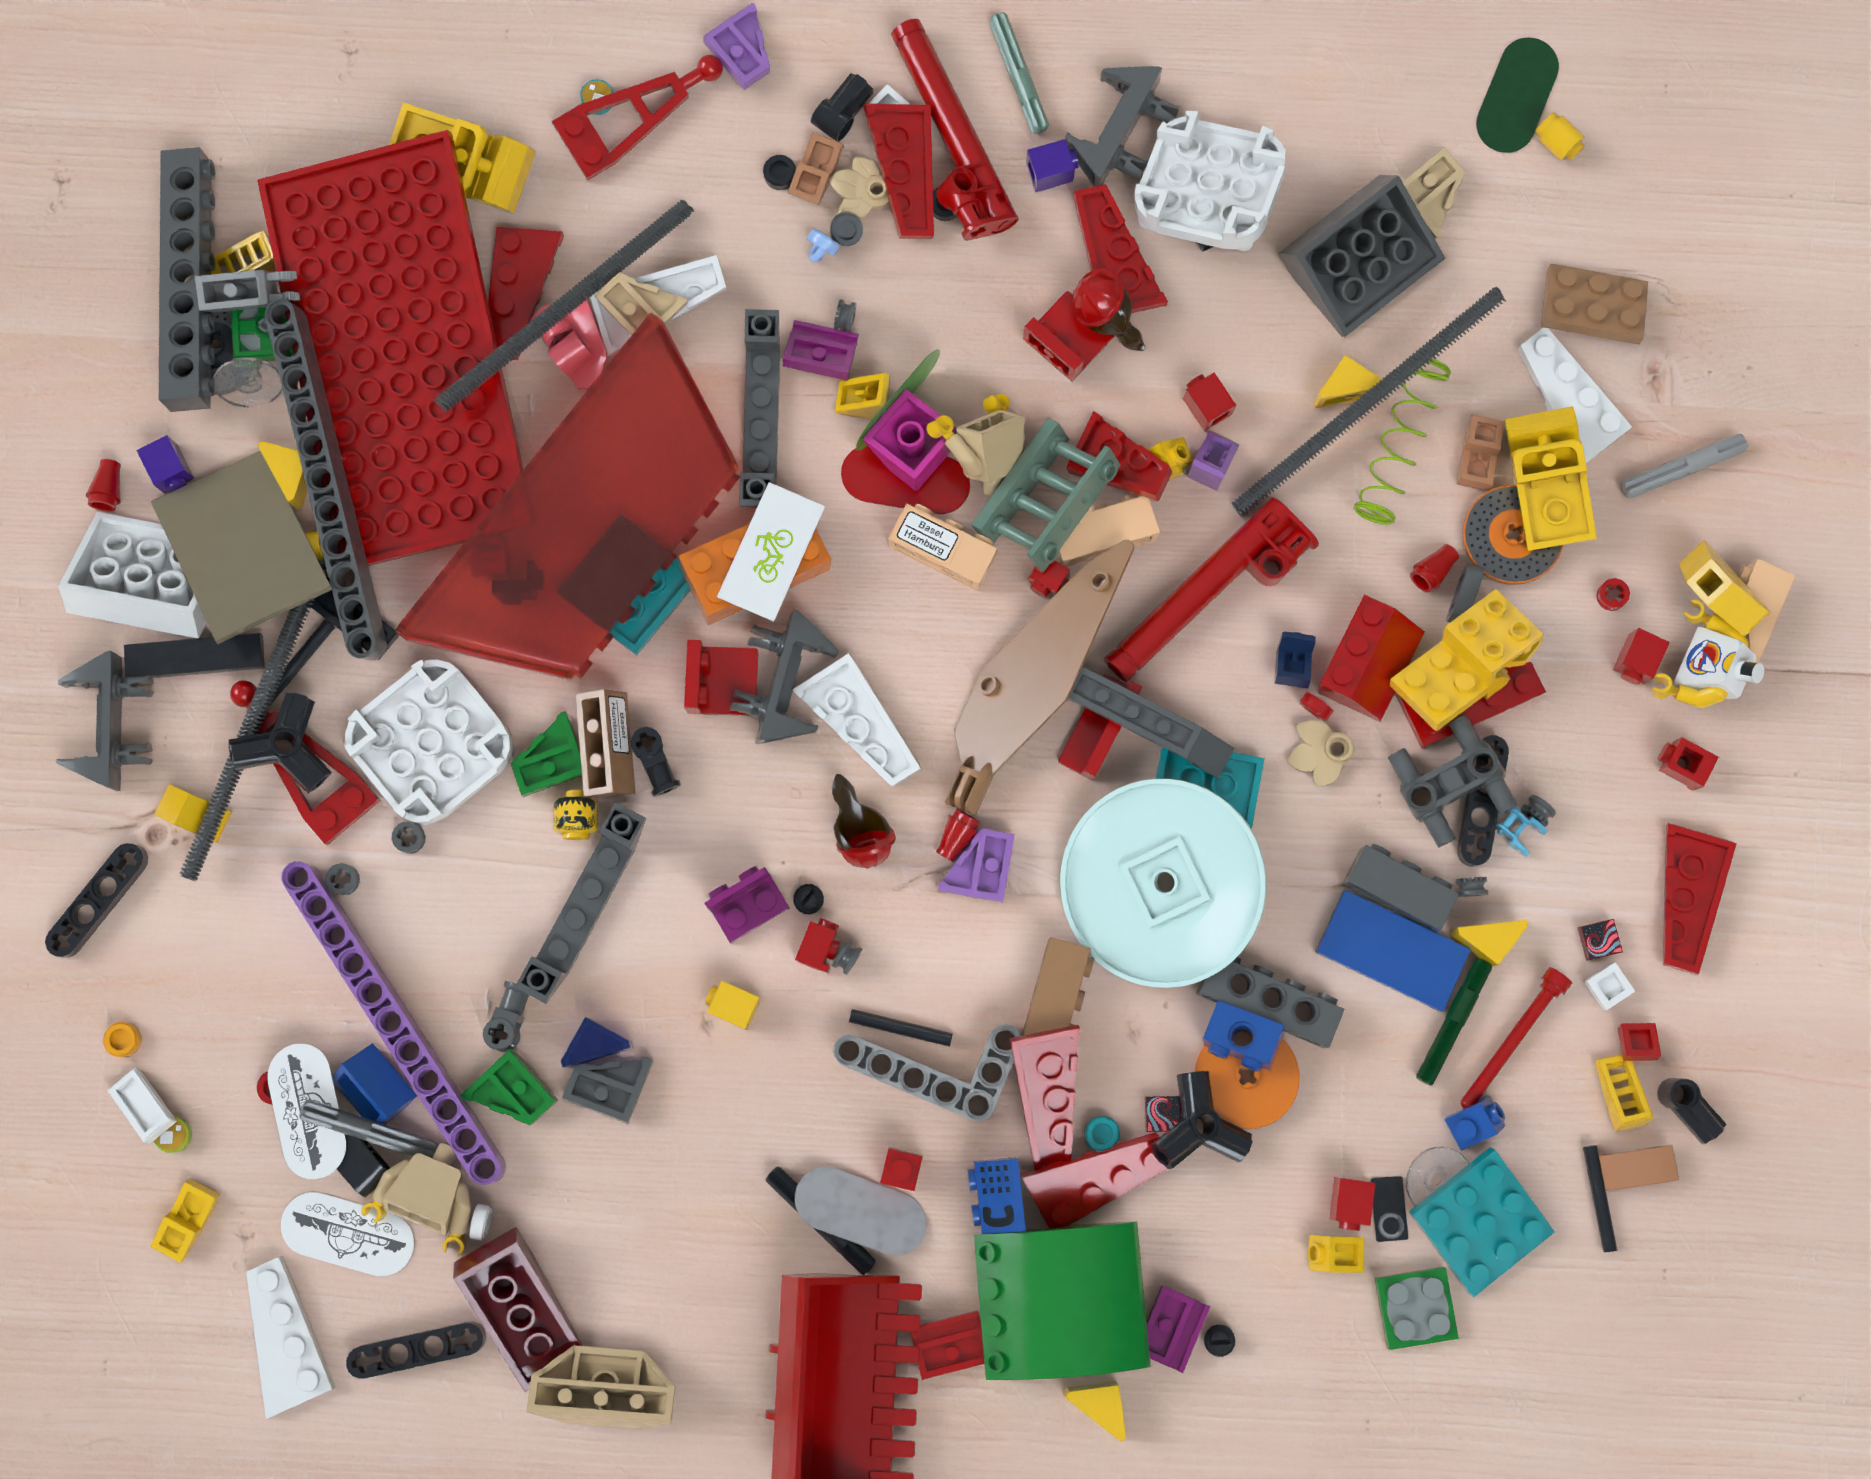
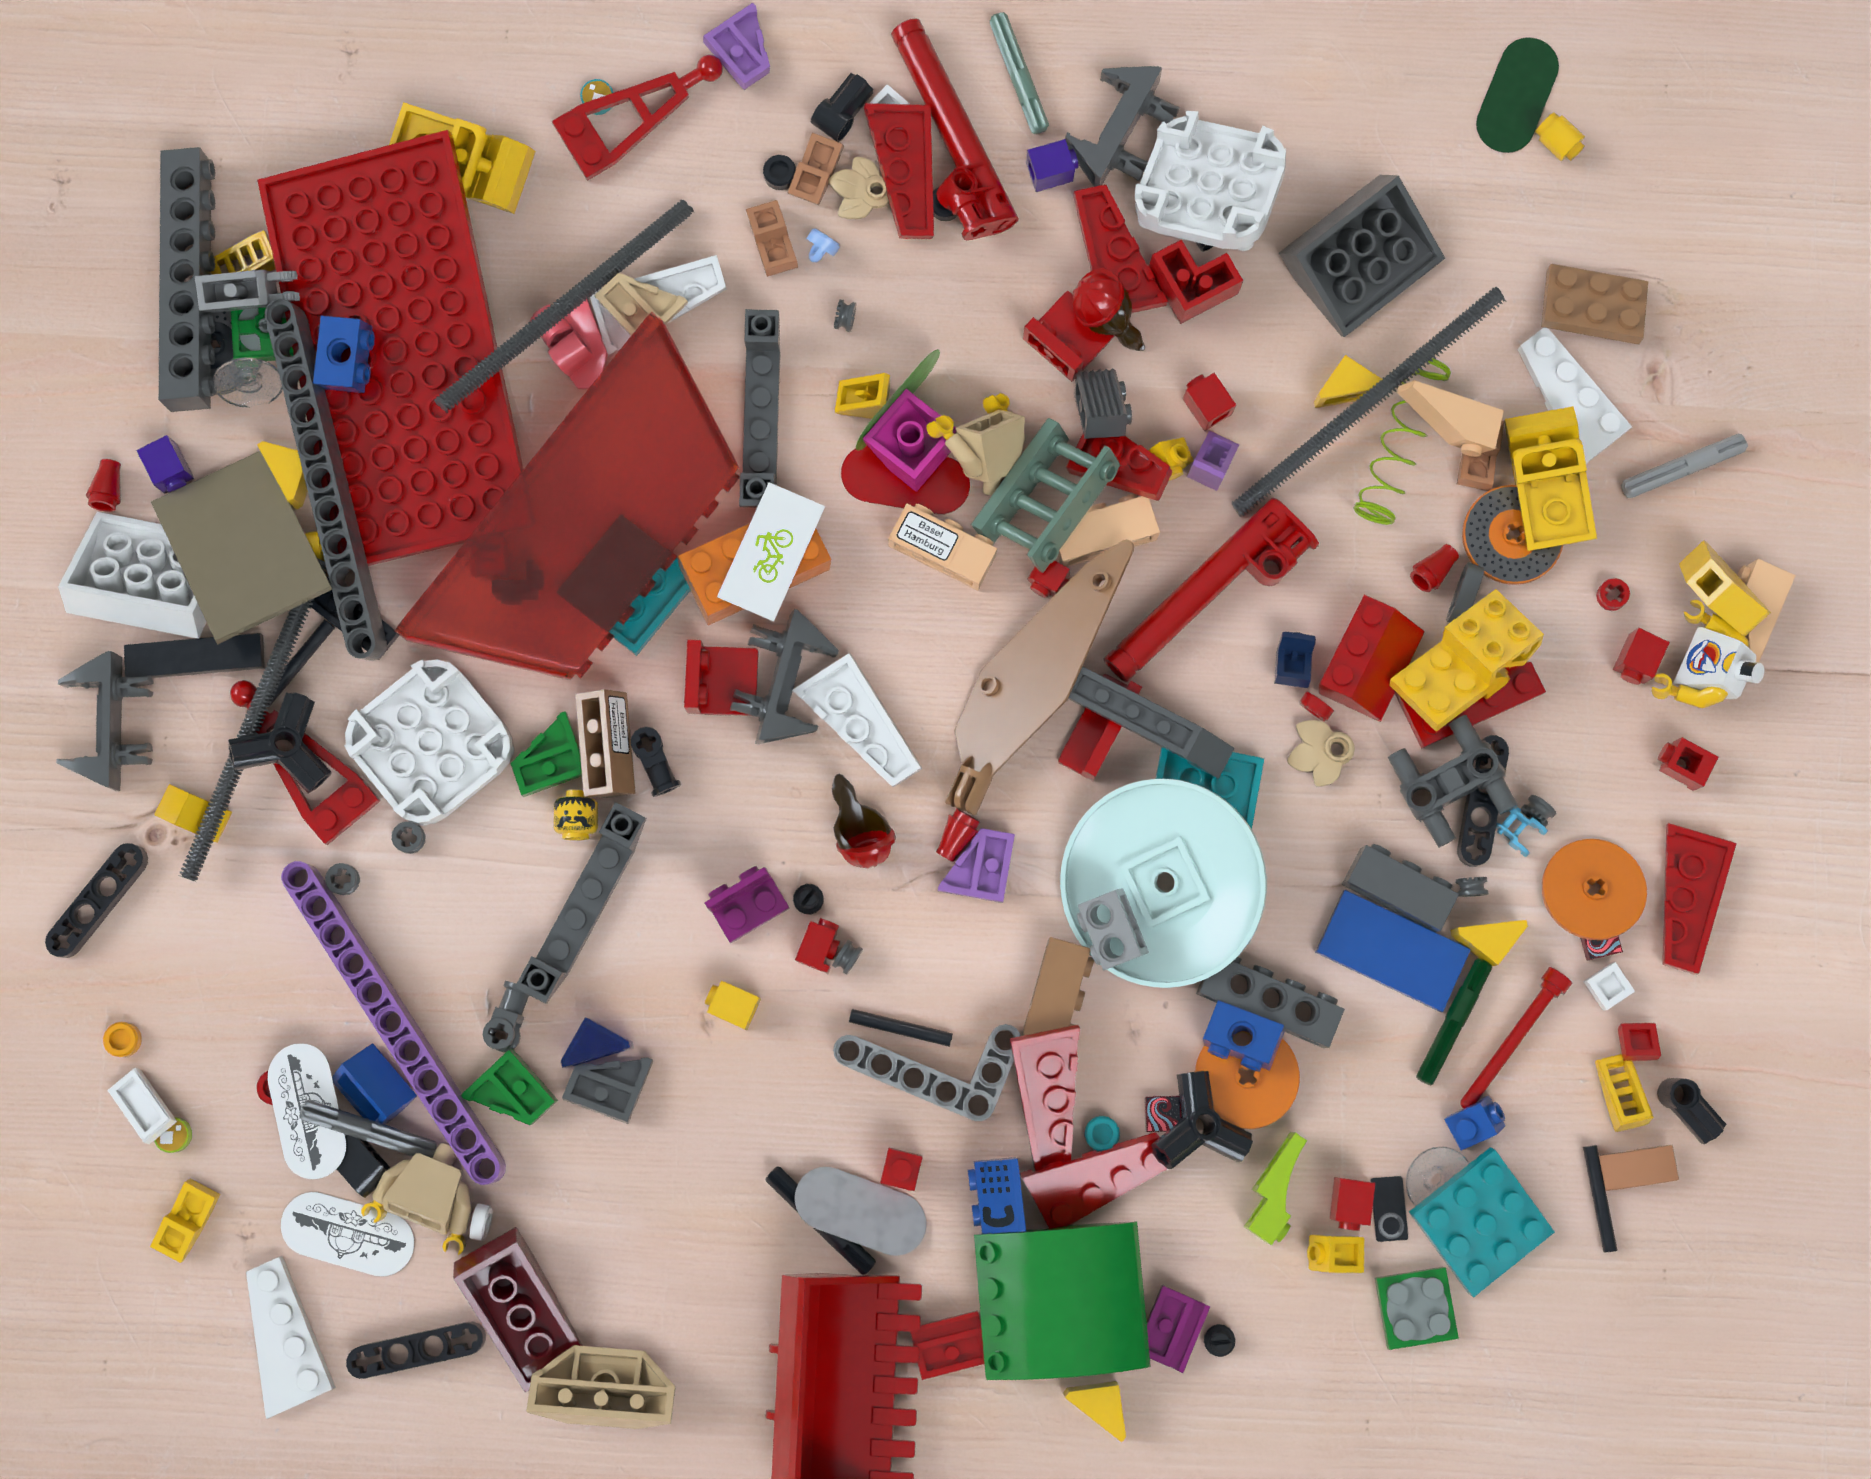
red wing [488,227,564,360] -> none
magenta plate [783,320,859,381] -> none
black tile [830,211,863,246] -> none
tan wing [1403,147,1465,238] -> none
none -> blue brick [313,316,375,393]
none -> nougat slope [746,200,798,277]
none -> dark grey brick [1074,368,1132,439]
none -> light grey brick [1077,888,1149,971]
none -> red brick [1149,239,1243,324]
none -> lime slope [1244,1132,1307,1245]
none -> light nougat slope [1397,380,1504,457]
none -> orange piece [1542,839,1647,940]

